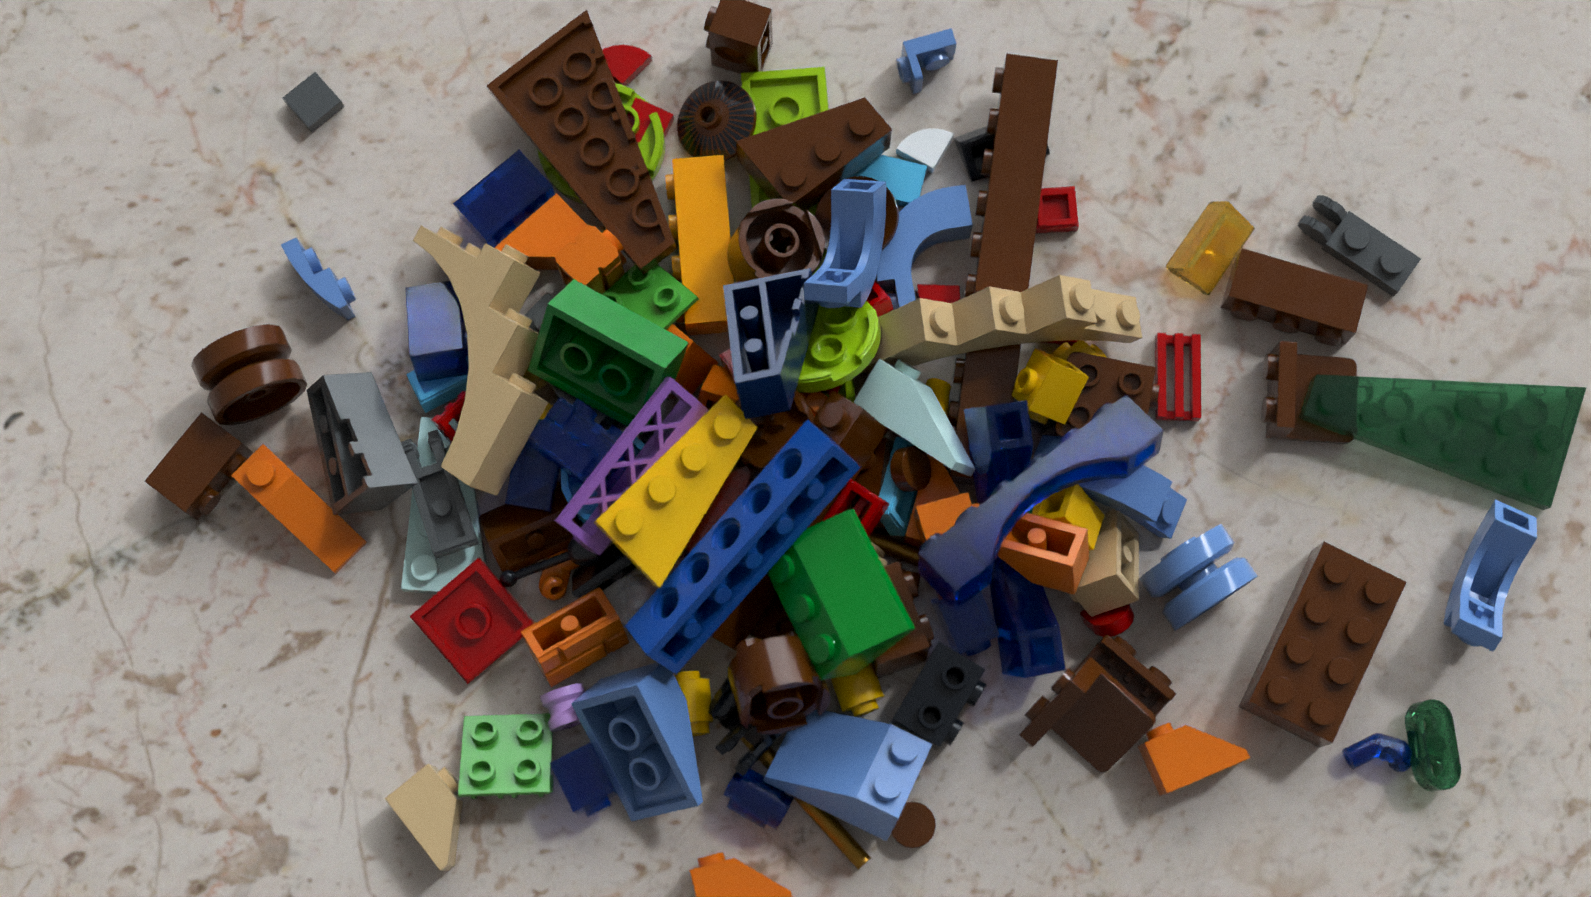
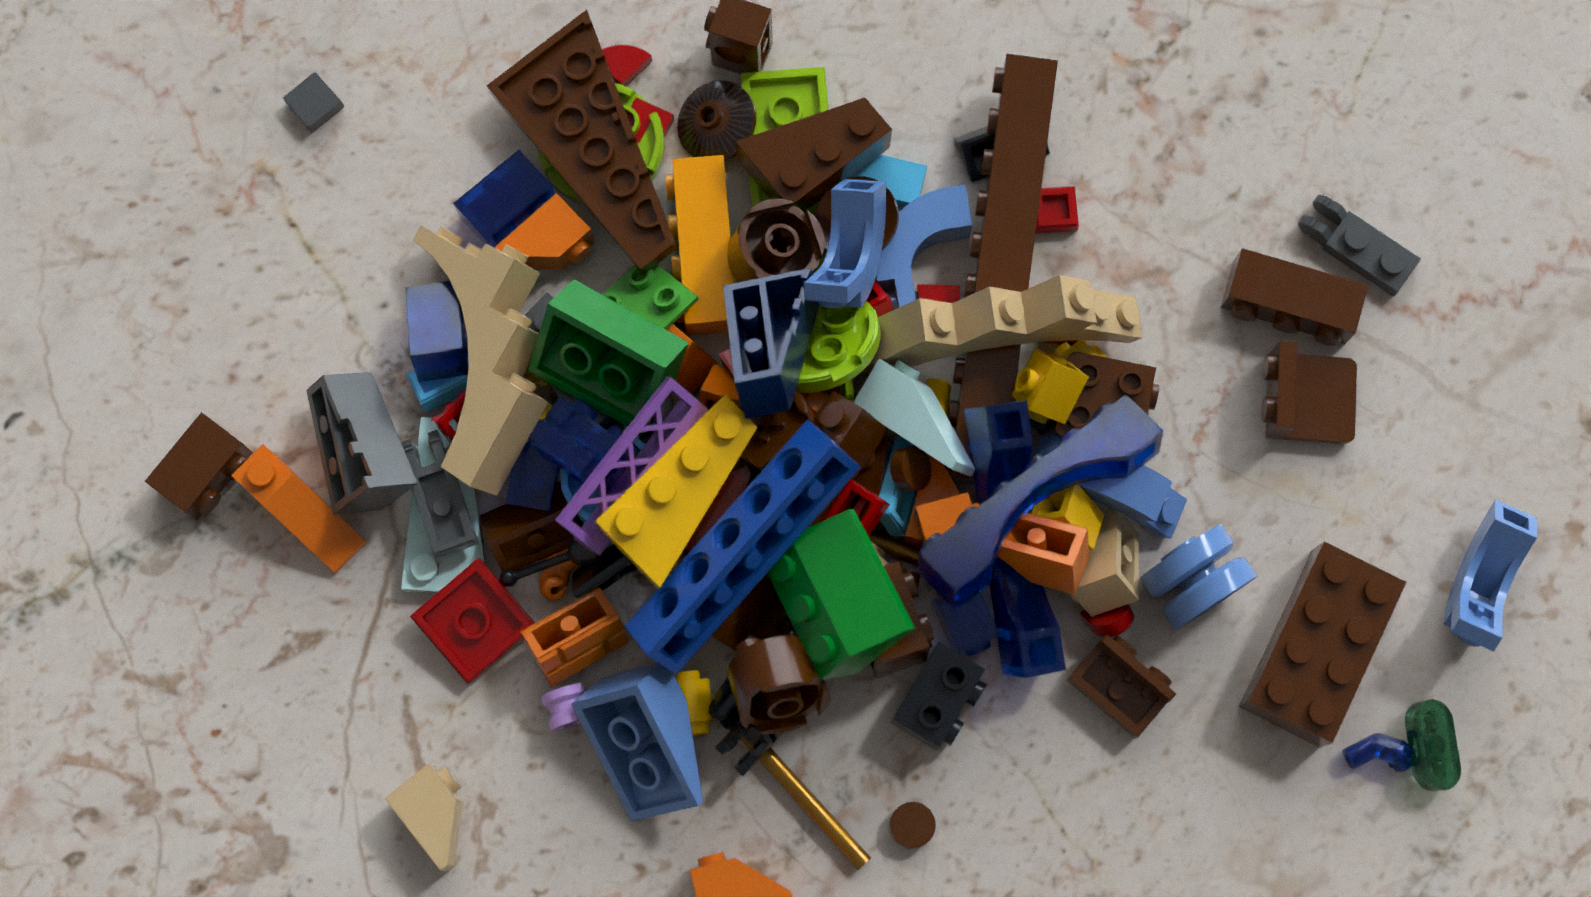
reddish brown wheel [191,324,307,425] -> none
medium blue slope [281,237,356,320] -> none
bright green hinge [458,713,554,799] -> none
clear blue brick [550,742,618,818] -> none
orange brick [555,225,627,294] -> none
clear blue brick [723,769,794,830] -> none
medium blue slope [763,709,932,842] -> none
yellow brick [831,662,885,717] -> none
medium blue bracket [896,28,957,94] -> none
white tile [896,128,954,174] -> none
reddish brown bracket [1019,657,1156,772] -> none
orange slope [1138,722,1250,796] -> none
red tile [1155,332,1201,421] -> none
clear yellow slope [1166,201,1255,295] -> none
clear green wing [1299,374,1587,510] -> none

